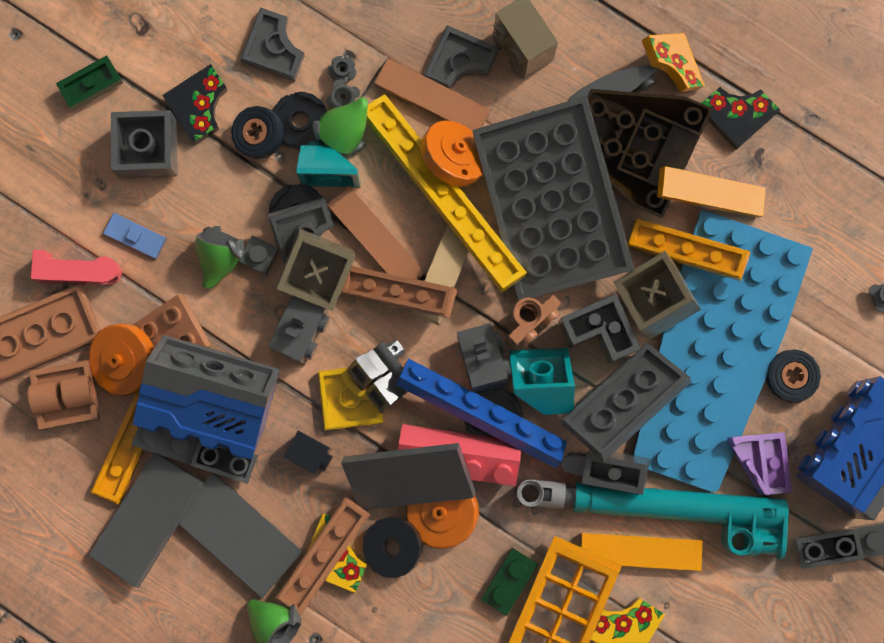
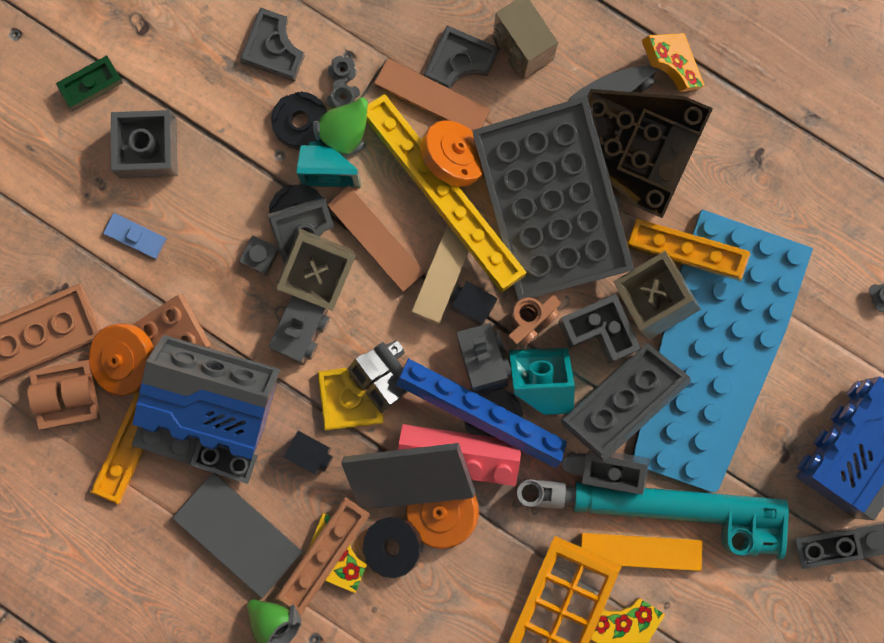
coral leg [31,250,122,285] -> none
dark grey tile [89,453,204,588] -> none
black tile [162,64,228,145] -> none
bright green hat [195,226,245,289] -> none
black bush [231,106,284,159] -> none
nougat tile [340,266,457,319] -> none
dark green plate [481,547,538,616] -> none
light orange tile [657,166,765,218] -> none
black tile [702,87,780,150] -> none
medium lavender wing [727,432,792,495] -> none
black bush [766,349,821,403] -> none
none -> black brick [450,281,498,326]

